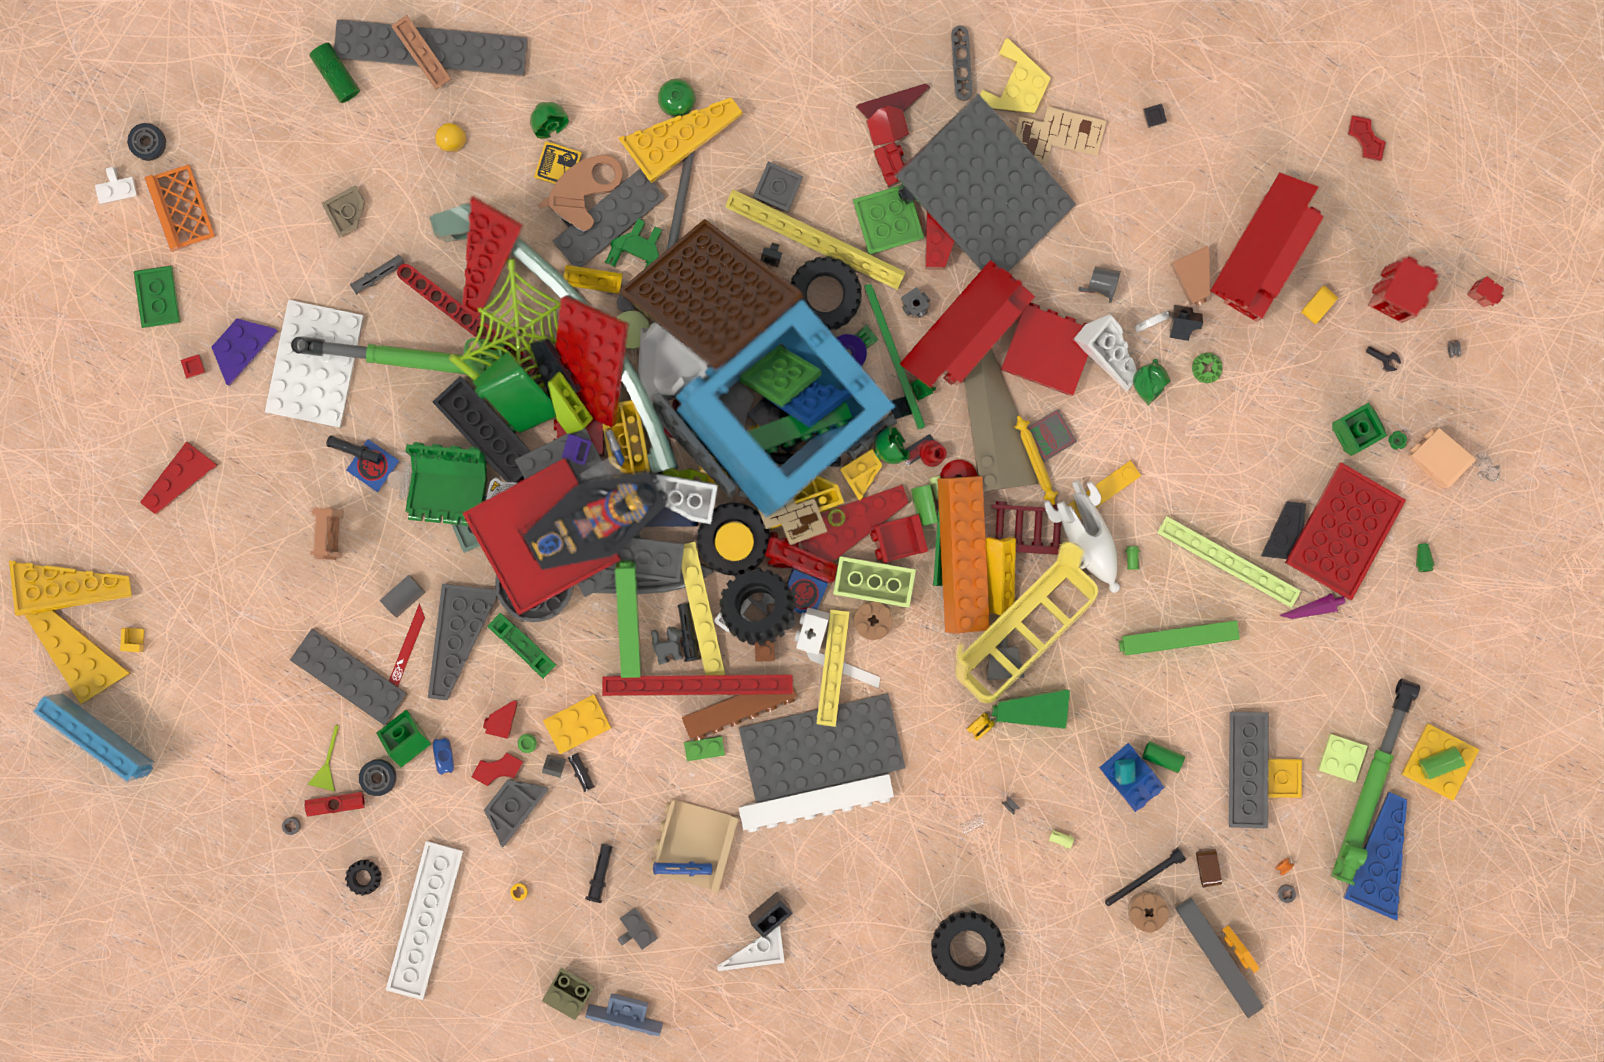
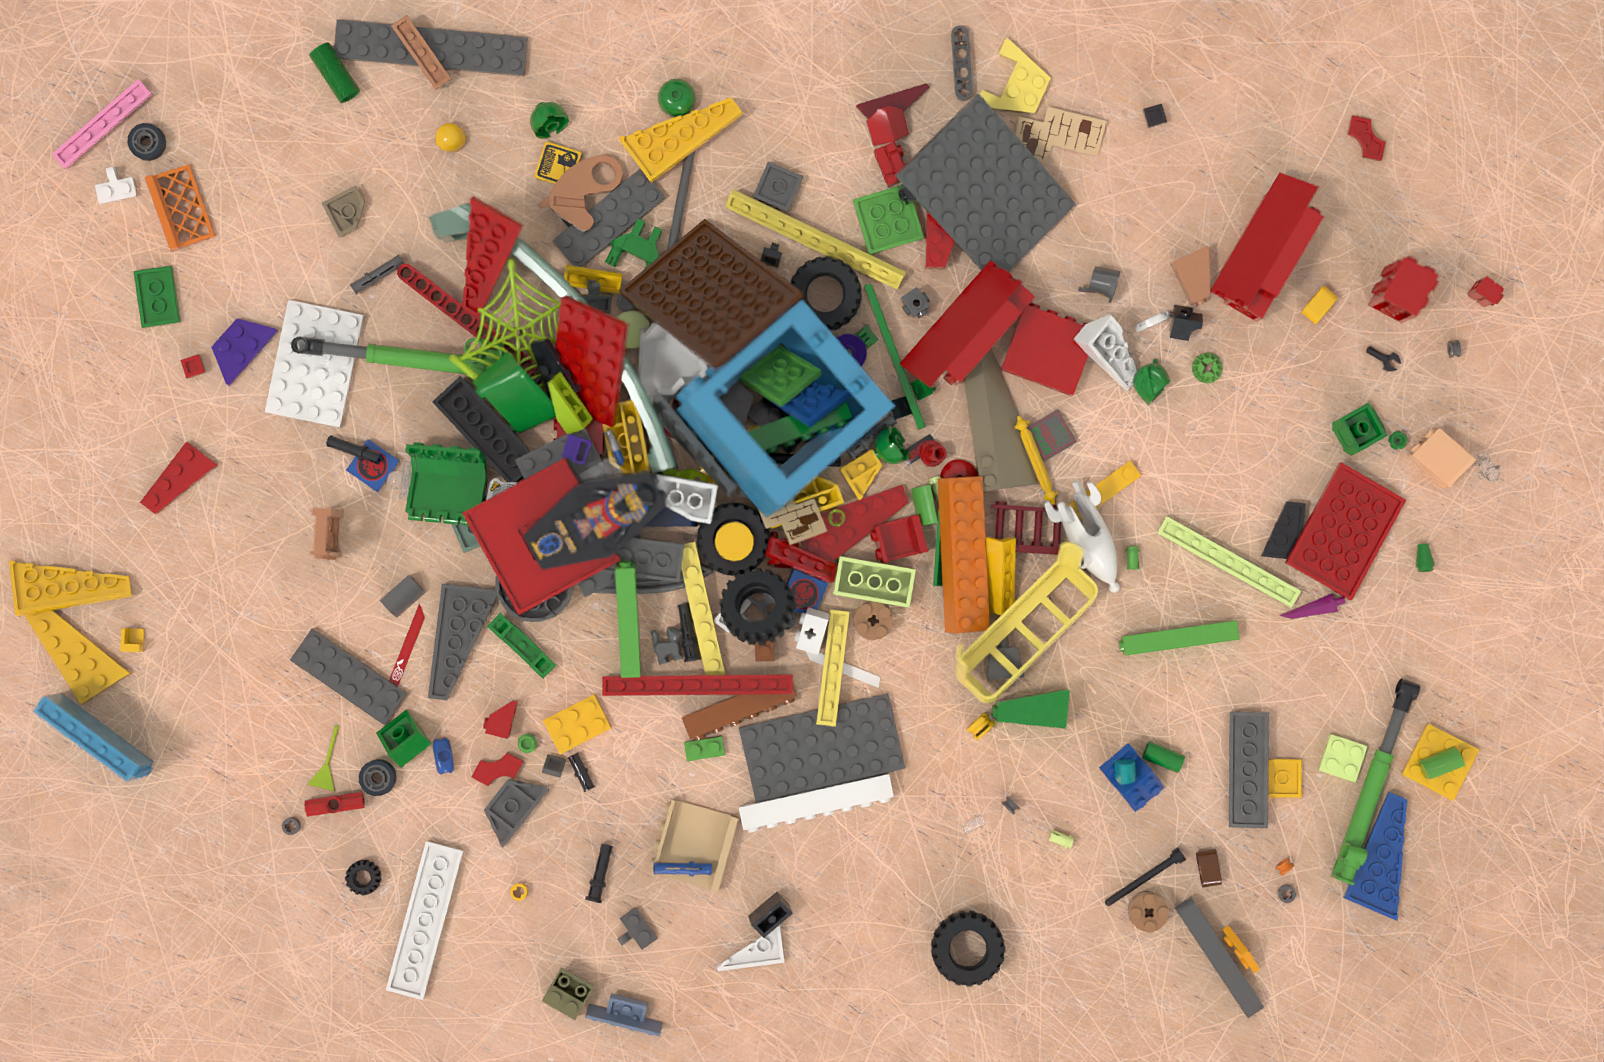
none -> bright pink plate [52,79,153,169]
none -> dark grey plate [579,279,612,314]

